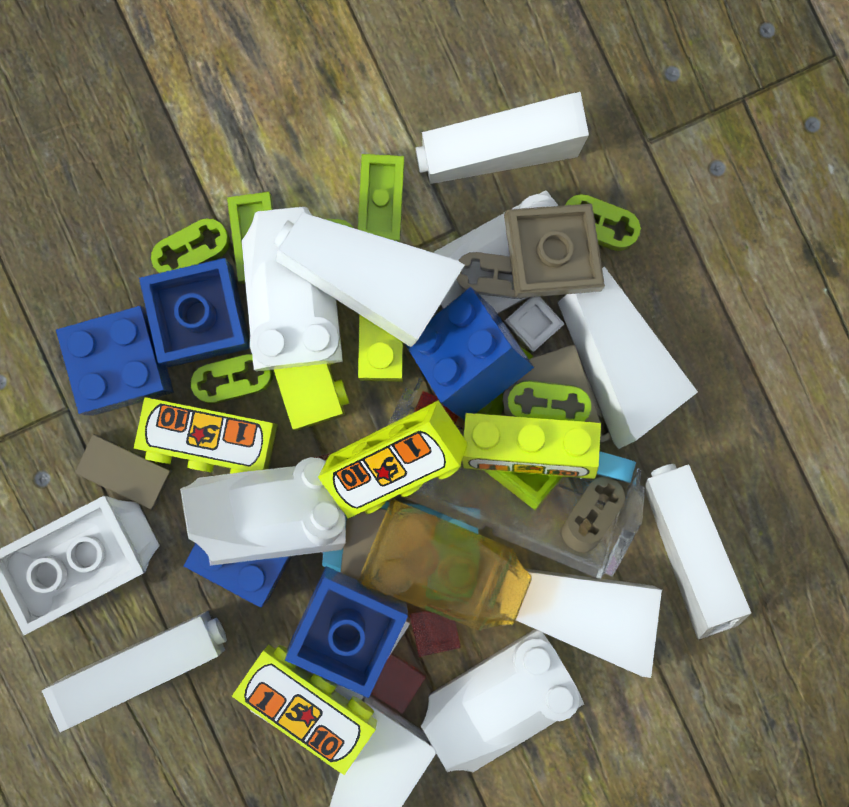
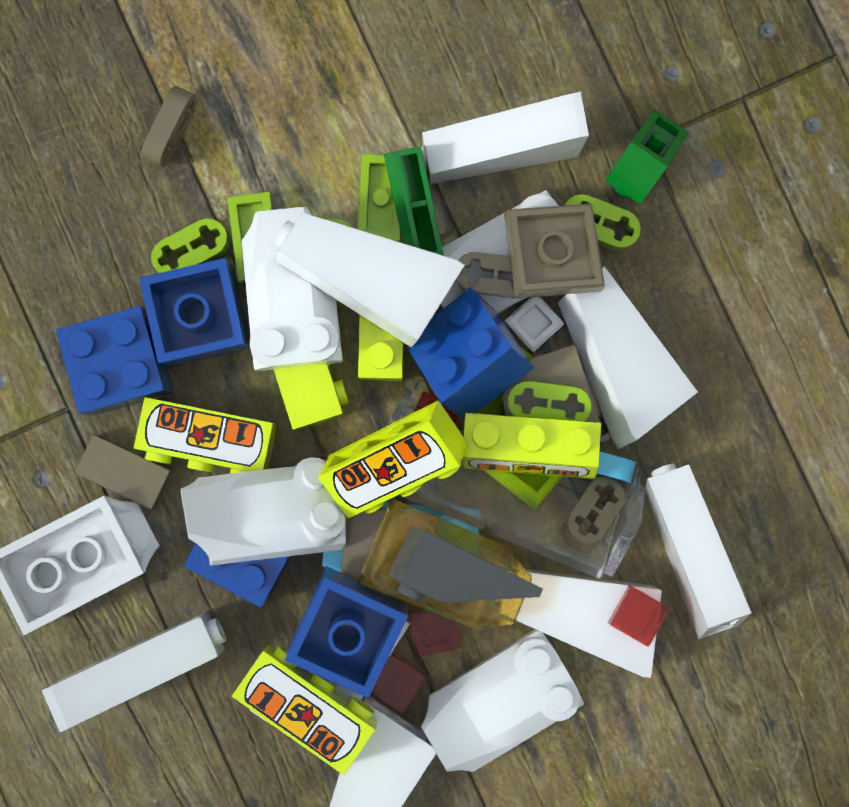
lime beam [191,354,273,404] -> none
none -> dark tan beam [141,86,197,167]
none -> green piece [384,146,444,255]
none -> dark grey slope [387,525,543,603]
none -> green slope [605,109,689,205]
none -> clear red tile [607,585,670,647]

